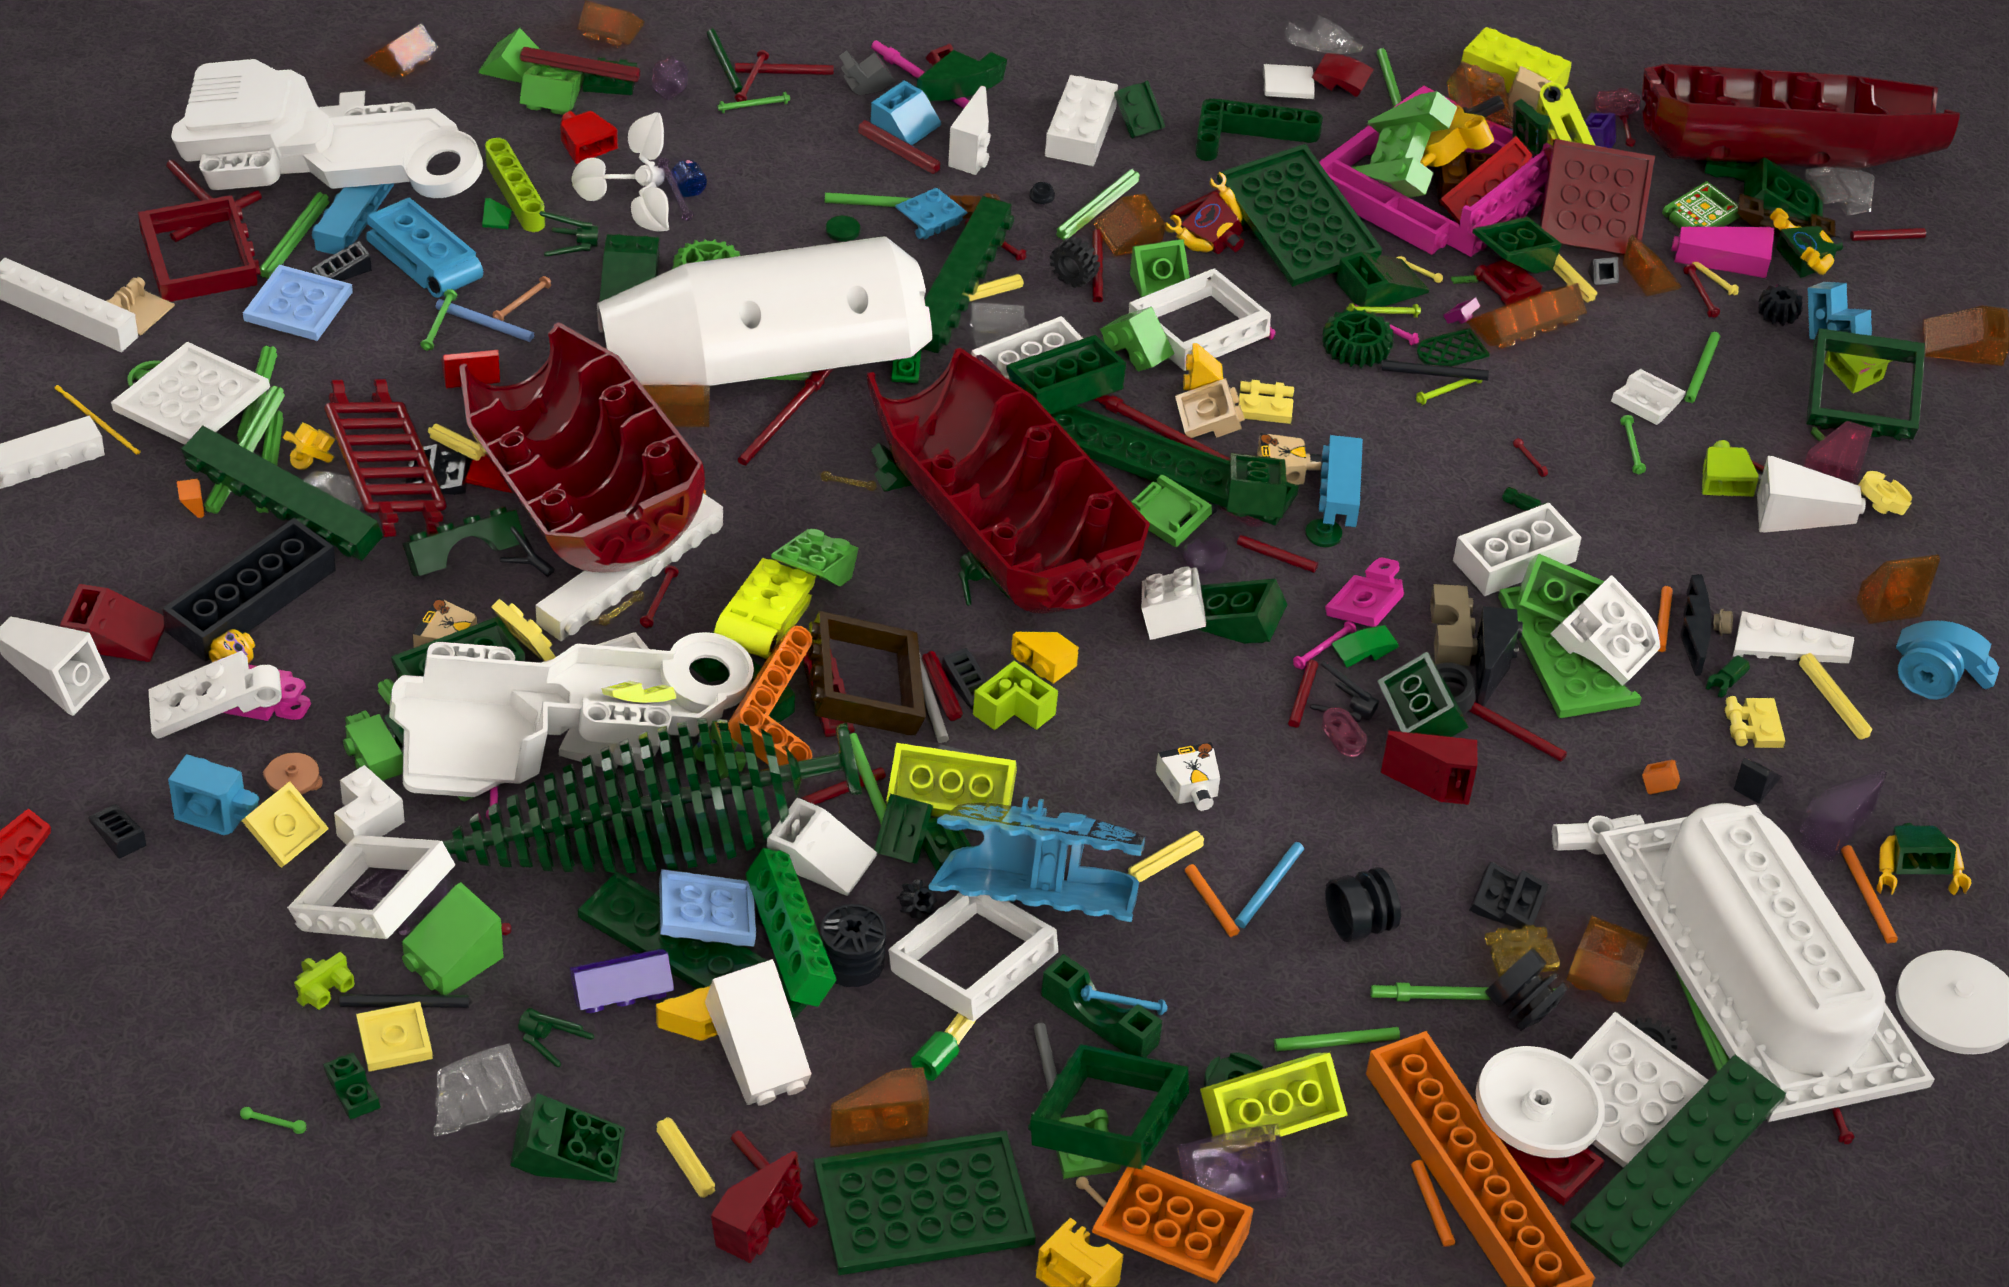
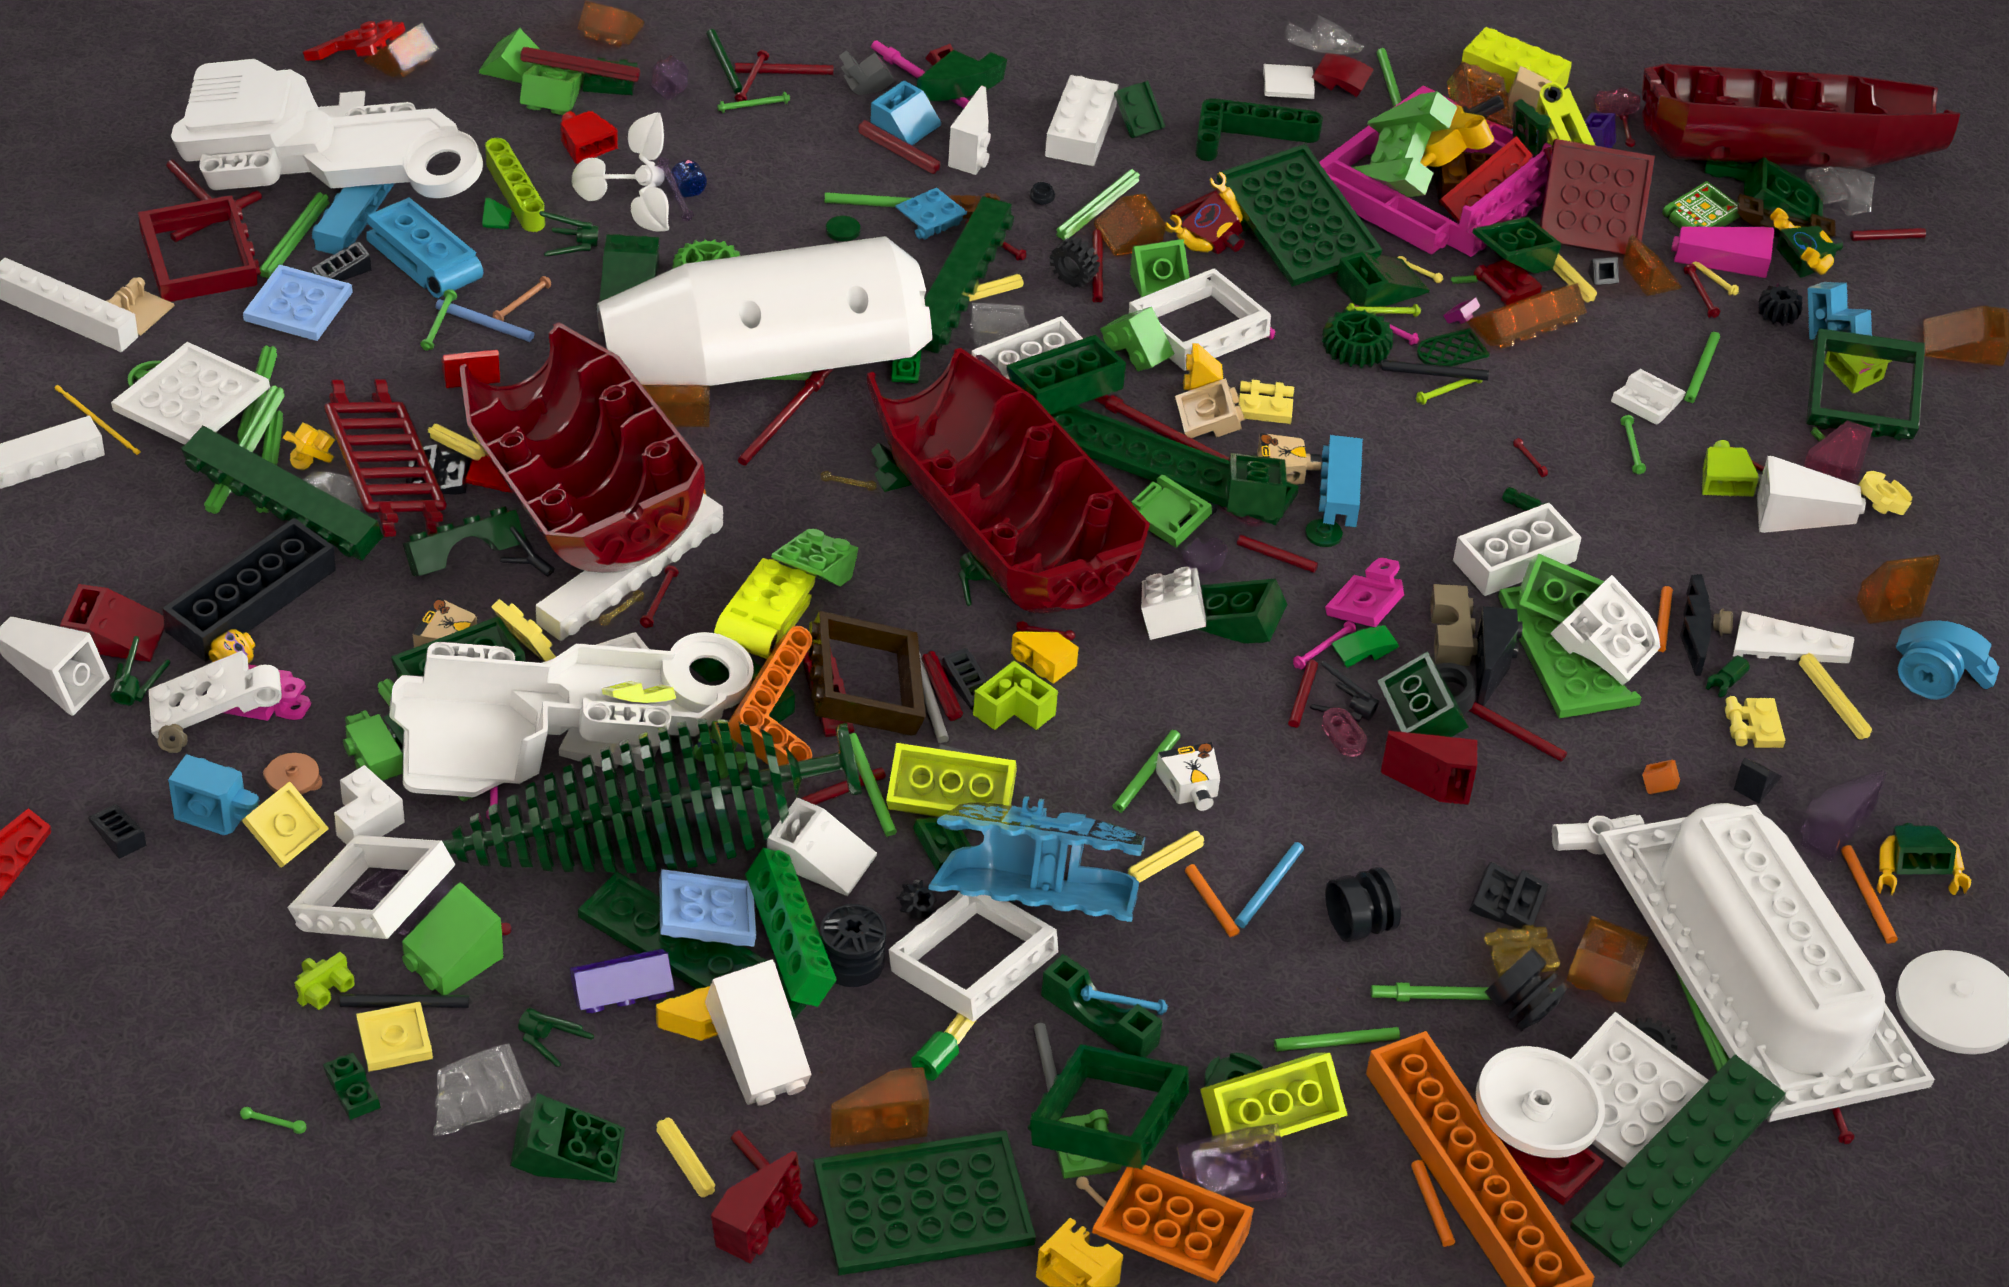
orange slope [177,479,205,518] -> none
dark green plate [874,793,933,864] -> none
none -> dark green plant [110,636,171,706]
none -> dark tan plate [157,724,188,753]
none -> red wing [303,19,406,61]
none -> dark red hinge [1016,621,1075,641]
none -> bright green piece [1113,730,1181,813]

